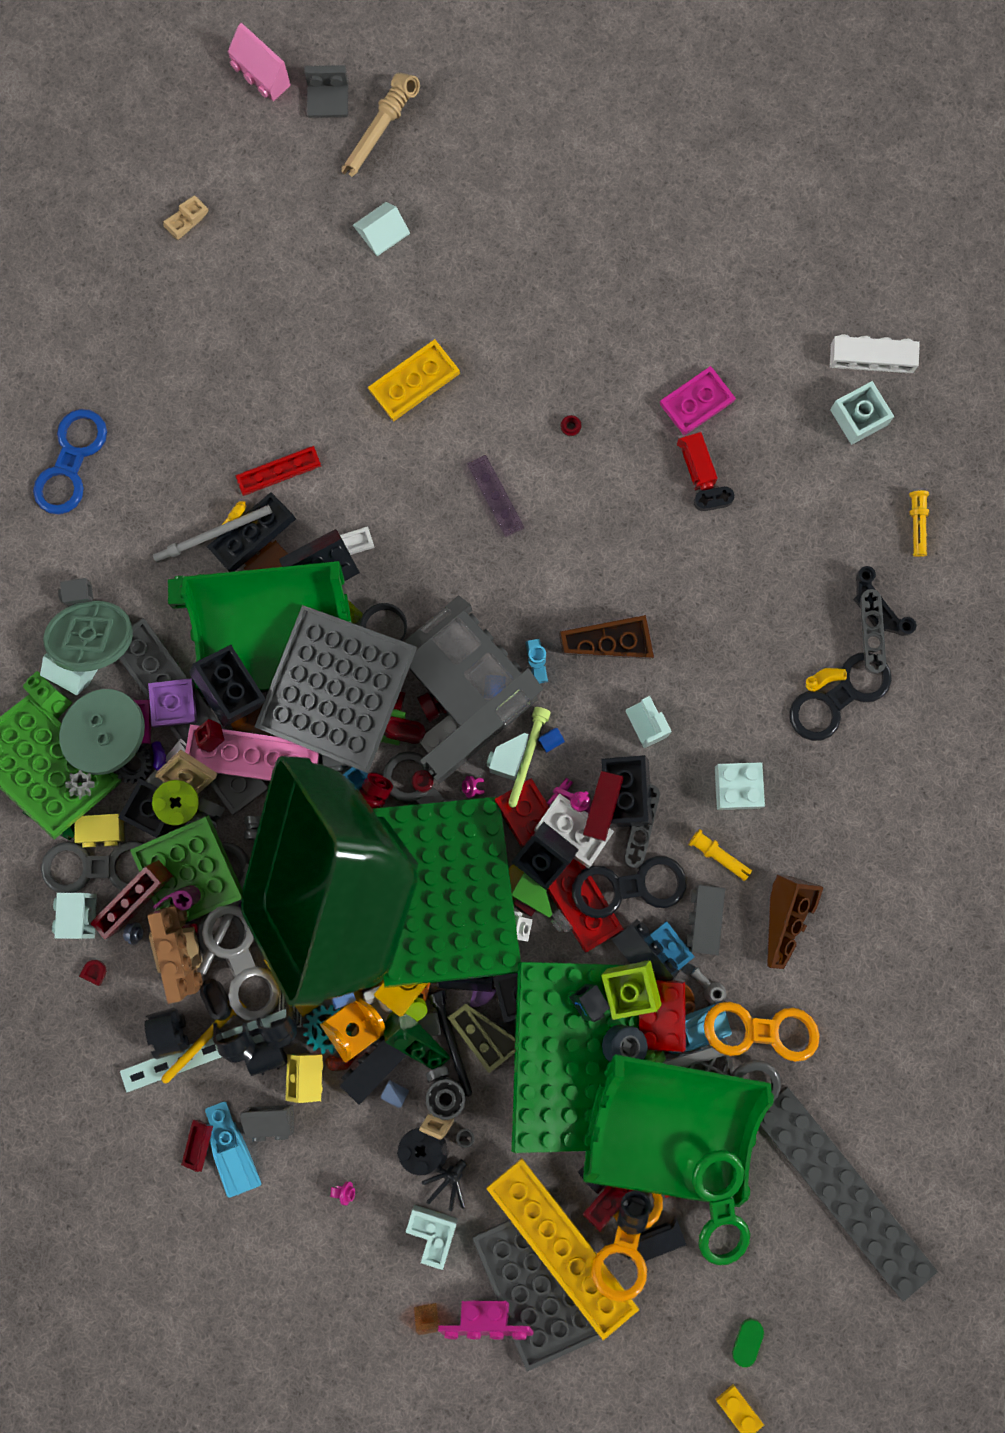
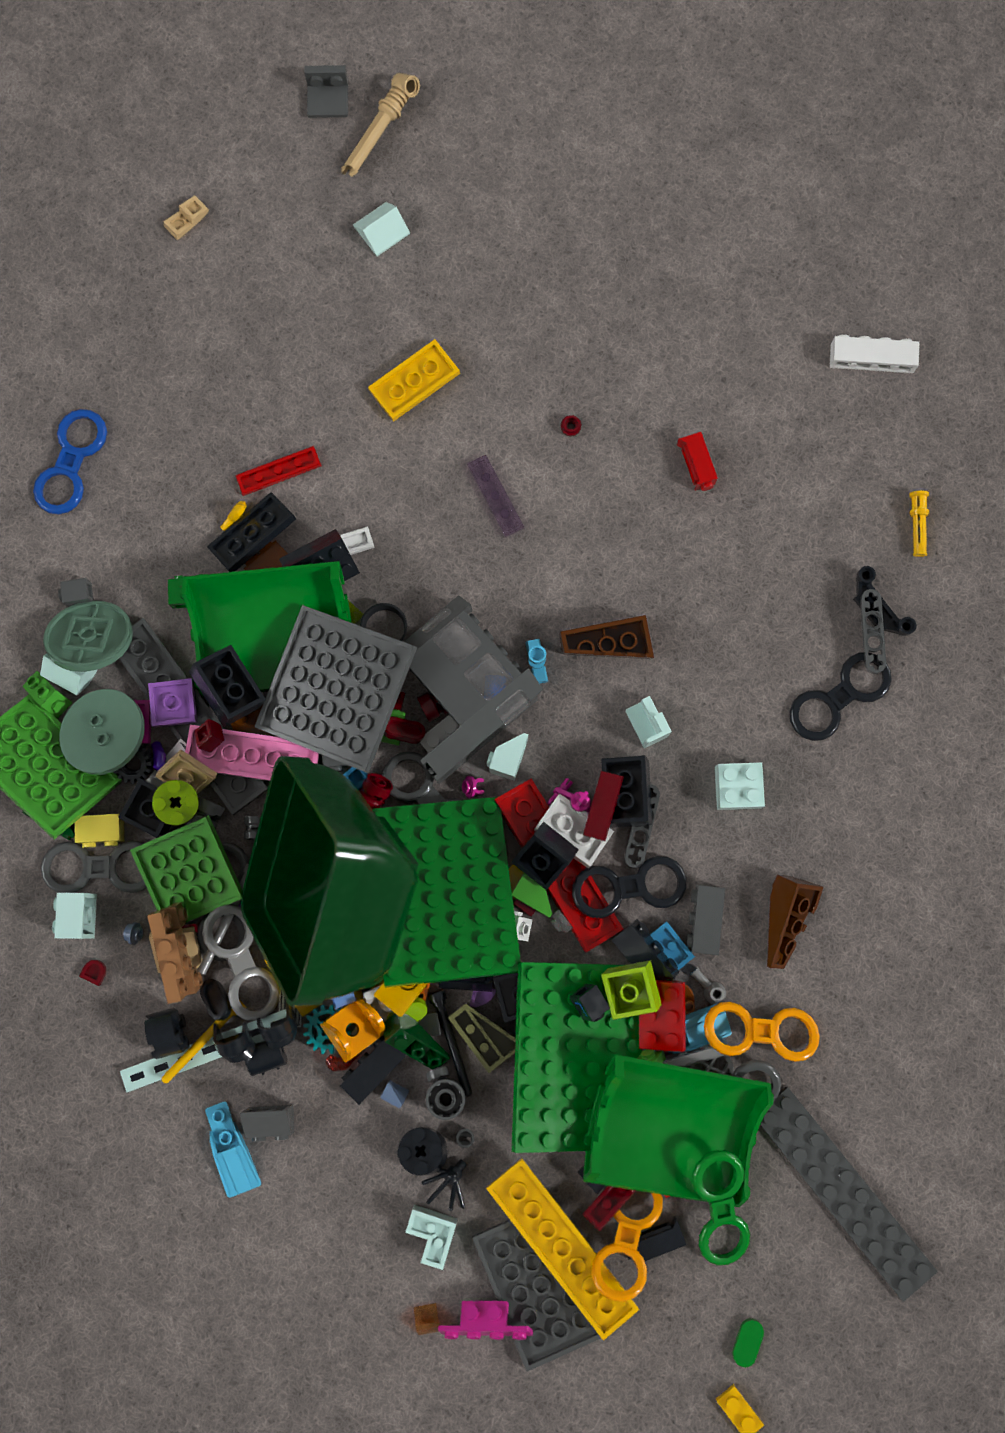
light grey gear [65,770,95,799] -> none
dark red brick [90,860,173,939] -> none
light grey bar [153,505,272,562] -> none
magenta panel [153,885,201,910] -> none
dark red tile [181,1120,213,1172] -> none
bright pink slope [228,23,291,101] -> none
light yellow brick [286,1053,323,1103] -> none
dark pink plate [330,1181,355,1206] -> none
dark red tile [411,770,434,793] -> none
tan slope [419,1114,454,1140] -> none
yellowish green piece [508,707,551,807] -> none
blue brick [538,728,565,753] -> none
black wheel [602,1025,648,1062] -> none
black wheel [617,1191,651,1235] -> none
dark pink plate [659,366,736,436] -> none
yellow pin [688,829,752,881] -> none
black beam [694,487,735,511] -> none
yellow arm [806,668,847,692] -> none
light aqua brick [830,381,894,445] -> none

